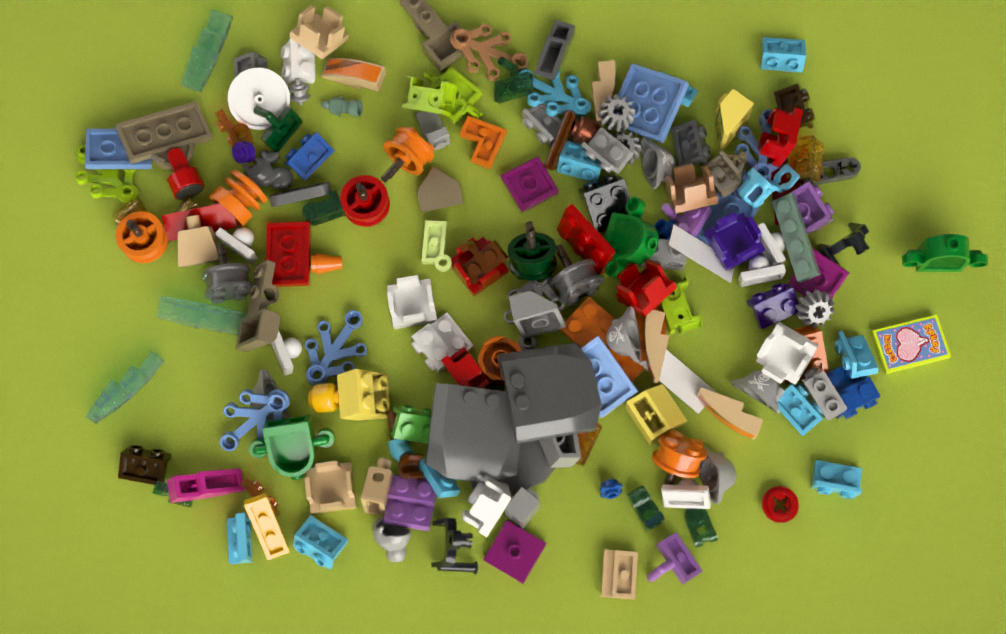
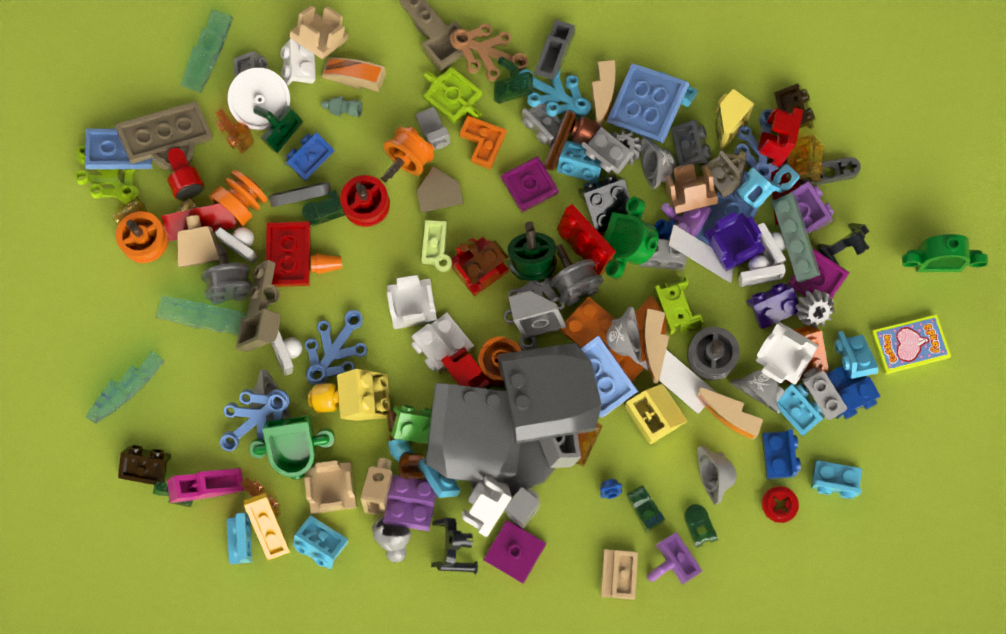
dark purple wheel [232,141,256,164] -> none
dark grey animal [242,150,293,190] -> none
light grey wheel [288,80,311,105] -> none
lime piece [402,76,459,117] -> none
light grey gear [598,94,635,132] -> none
red panel [615,259,677,316] -> none
orange wheel [652,430,707,492] -> none
white tile [661,478,711,509] -> none
medium azure bracket [761,37,806,72] -> none
none -> flat silver wheel [688,327,740,380]
none -> blue bracket [762,429,801,479]

